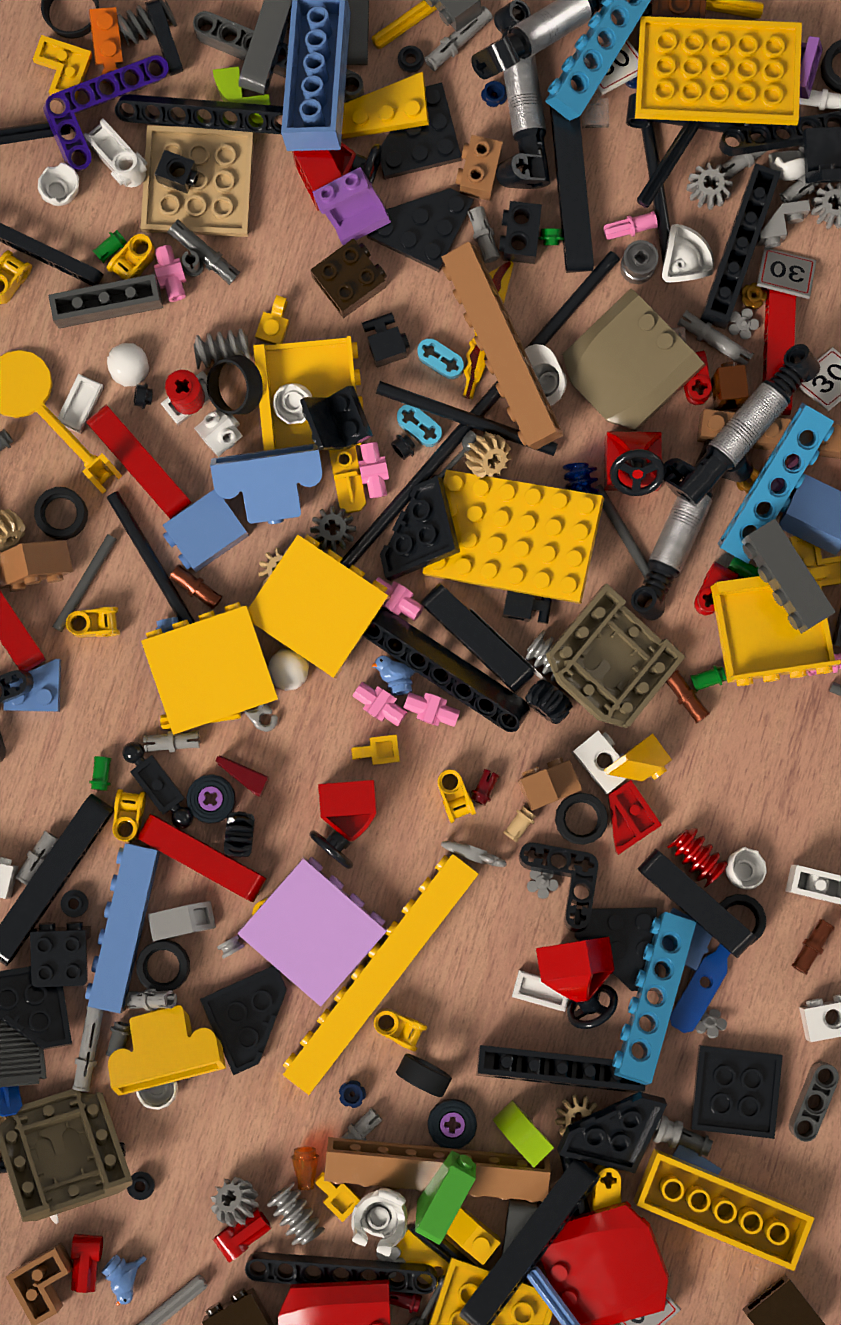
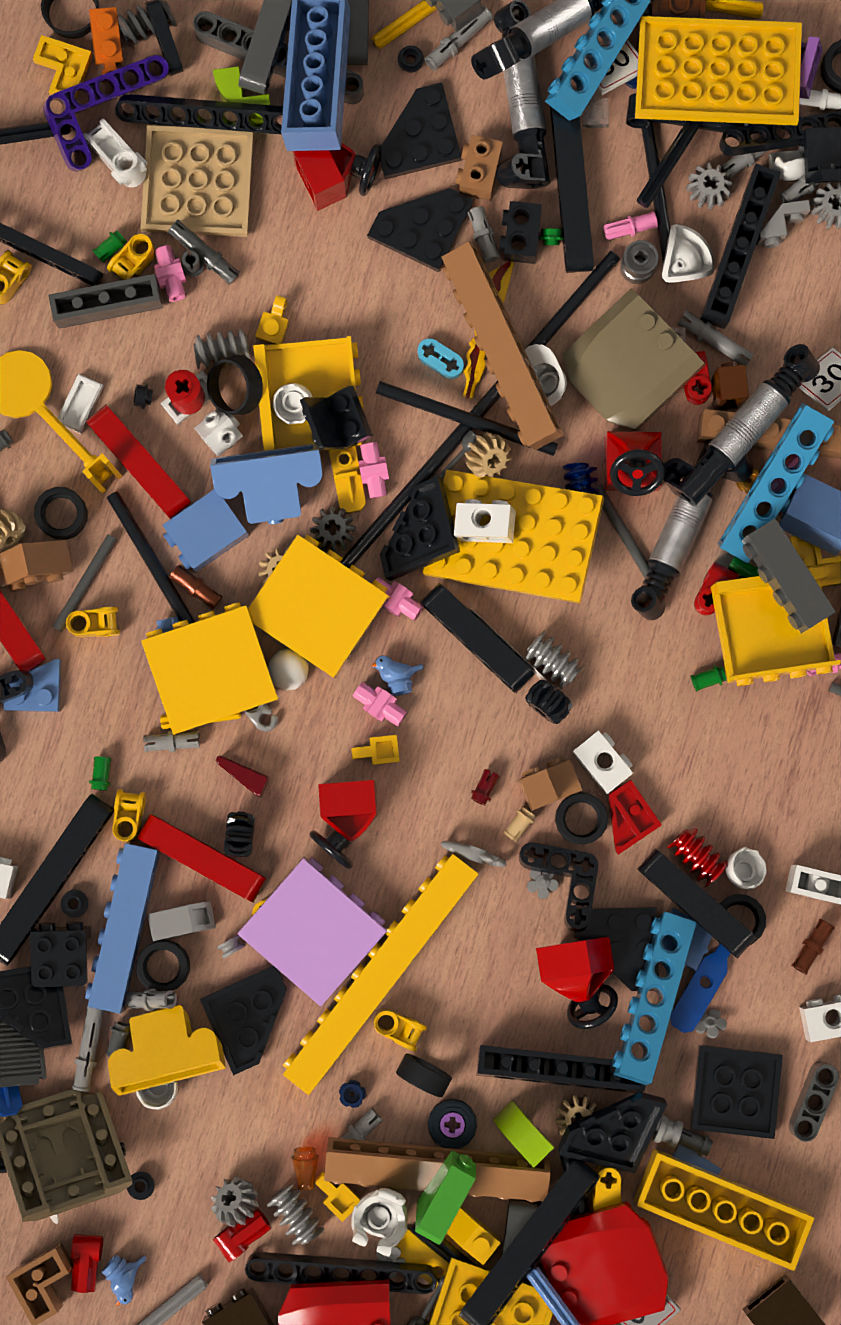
light grey pin [15,831,58,885] -> none
white hair [38,163,79,206] -> none
white hair [107,343,149,387] -> none
black plate [122,742,193,829] -> none
black brick [155,150,199,194] -> none
black bush [186,774,236,823] -> none
dark brown brick [310,238,387,319] -> none
medium lavender panel [312,167,391,245] -> none
yellow wing [342,71,429,139] -> none
black brick [361,312,410,368] -> none
black beam [363,607,530,732] -> none
dark red pin [390,1292,422,1314] -> none
black plate [391,435,415,460] -> none
medium azure beam [397,405,442,447] -> none
bright pink axle [403,692,460,727] -> none
yellow piece [437,769,476,823] -> none
dark blue plate [481,81,507,107] -> none
black brick [502,590,552,624] -> none
white tile [512,970,568,1012] -> none
dark tan wedge [545,583,685,728] -> none
yellow slope [604,733,672,781] -> none
copper pin [666,670,710,724] -> none
light grey plant [728,308,759,339] -> none
pearl gold plate [741,282,767,309] -> none
light grey piece [757,248,816,299] -> none
red beam [762,289,796,415] -> none
none -> white brick [454,499,516,543]

